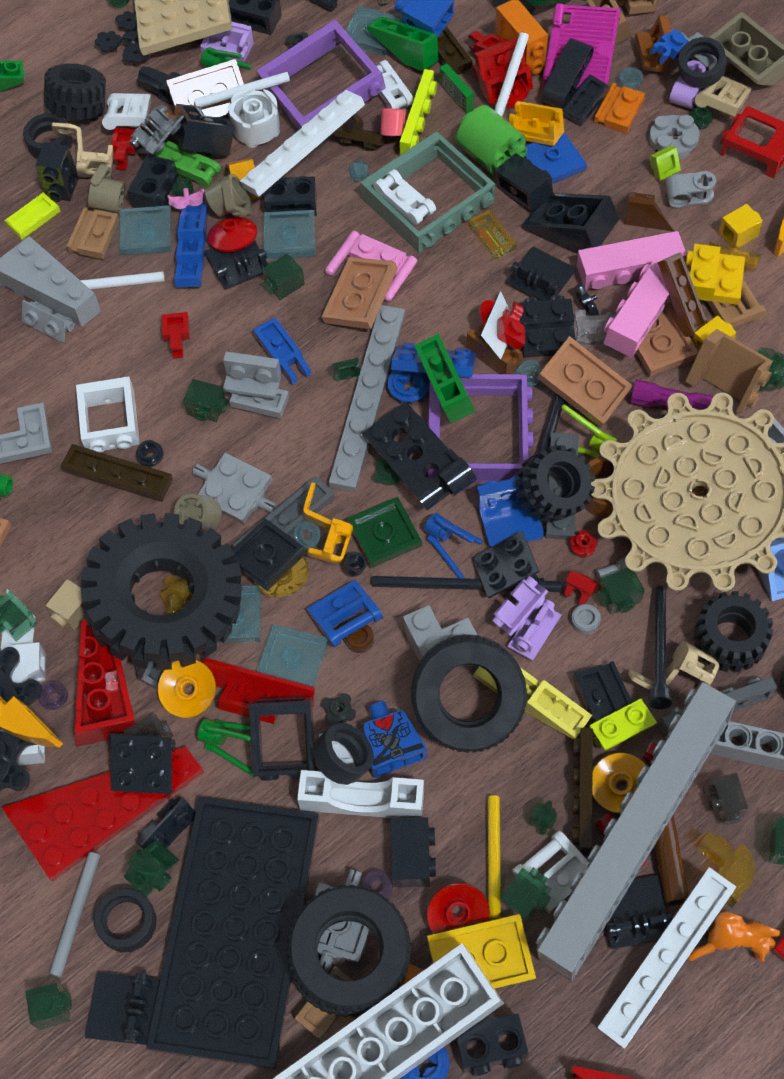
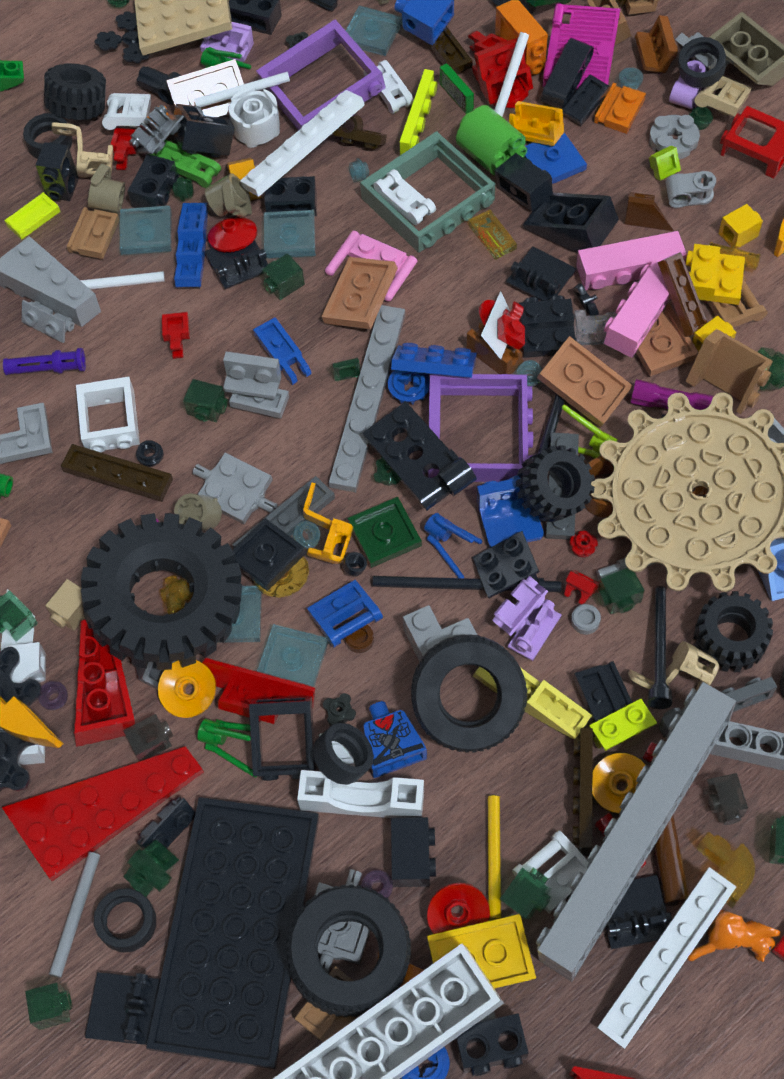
black hinge [110,733,176,794] -> none
bright pink piece [167,188,205,209] -> none
green slope [367,16,438,71] -> none
coral piece [381,108,407,136] -> none
green slope [414,333,476,424] -> none
clear green plate [530,800,557,835] -> none
blue plate [650,29,689,63] -> none
none -> dark purple pin [3,348,86,375]

